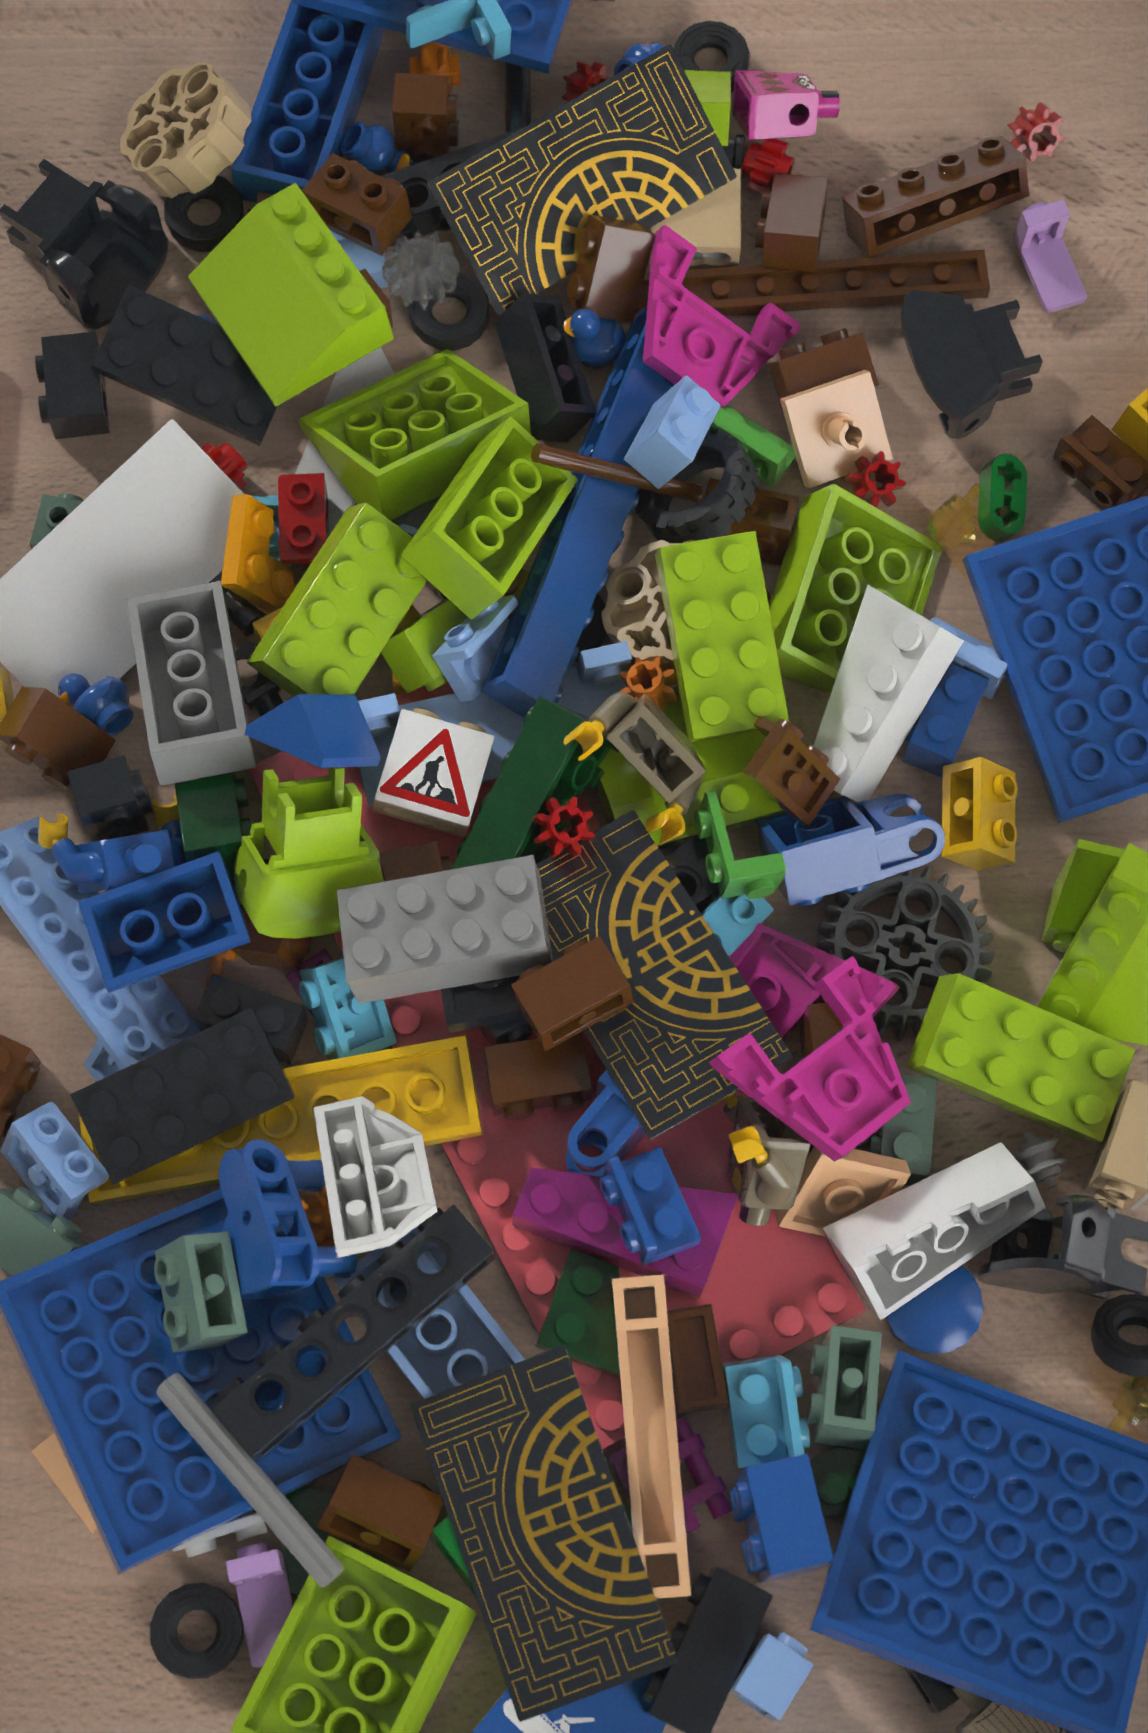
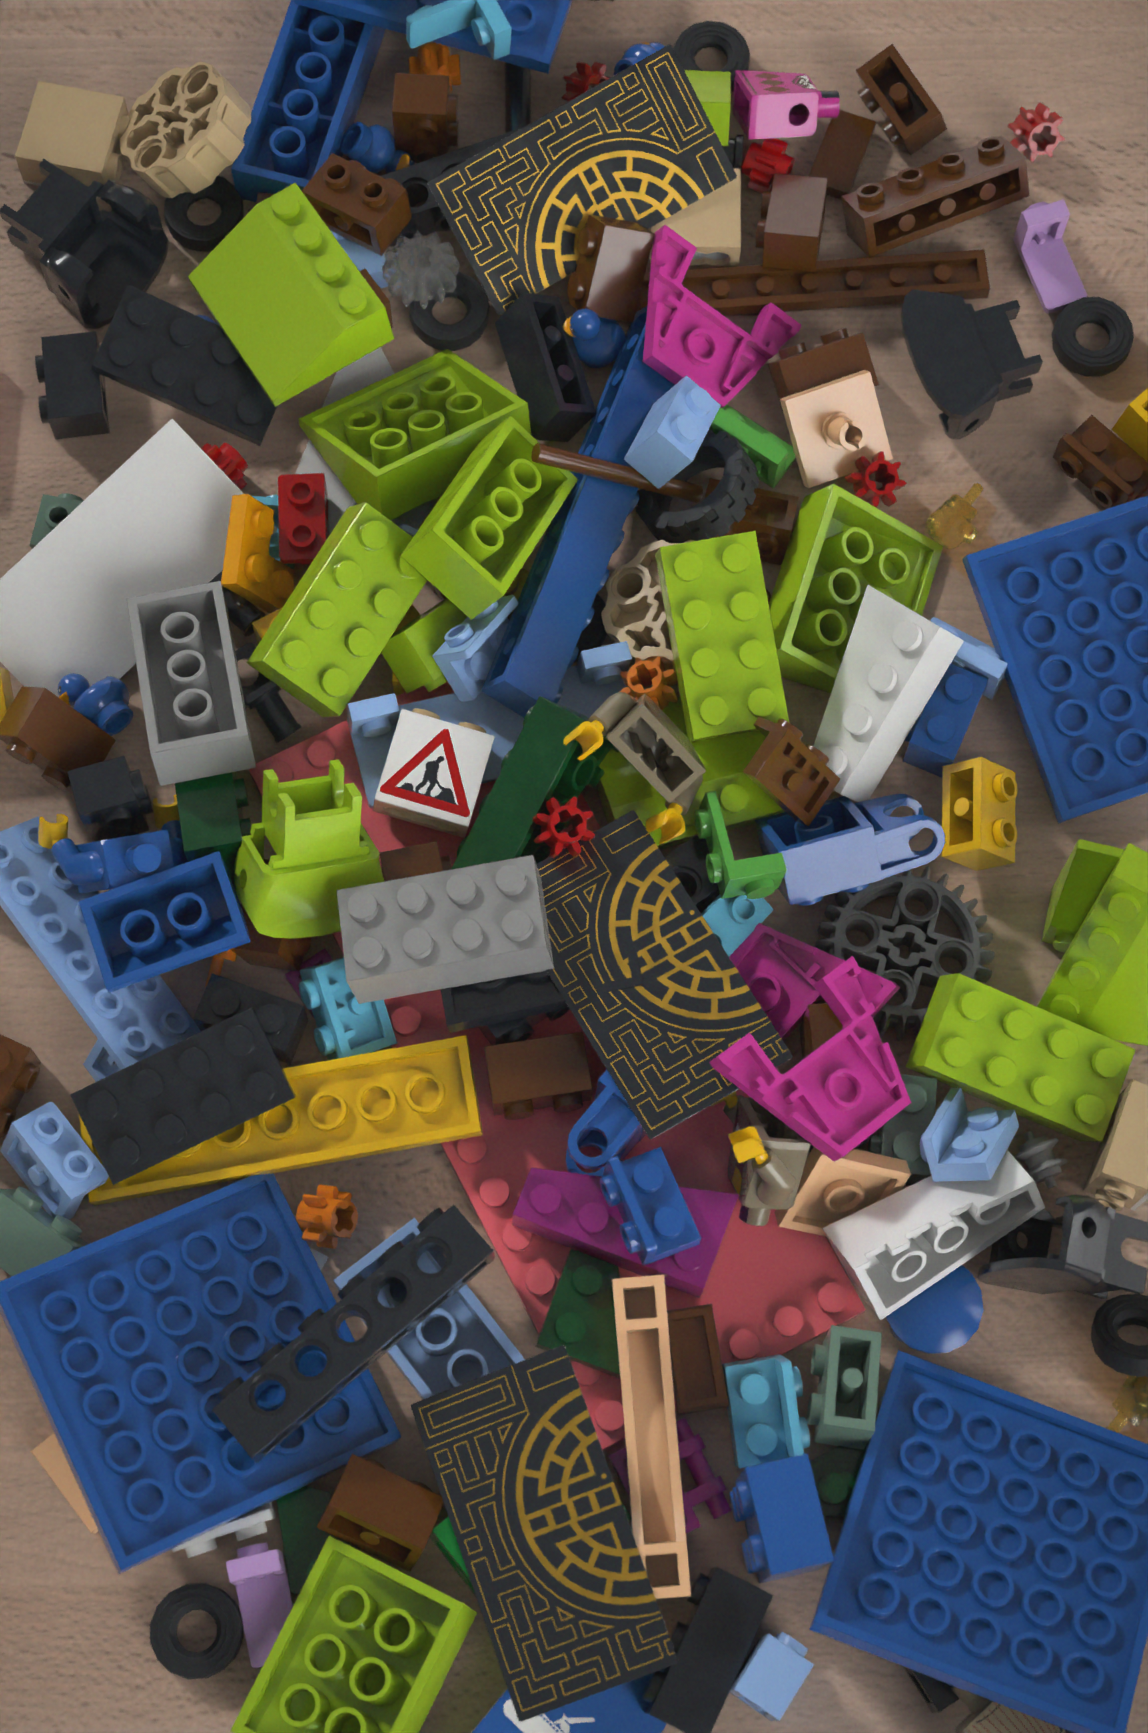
sand green brick [154,1231,247,1352] -> none
light grey axle [156,1373,344,1587] -> none
blue piece [219,1139,357,1299] -> none
blue slope [244,694,380,768] -> none
white wedge [313,1096,437,1258] -> none
reddish brown brick [511,936,634,1051] -> none
green beam [978,453,1027,542] -> none
none -> tan piece [15,81,129,187]
none -> reddish brown tile [808,109,877,200]
none -> reddish brown brick [855,44,947,155]
none -> light blue bracket [920,1088,1019,1182]
none -> black tyre [1052,297,1134,377]

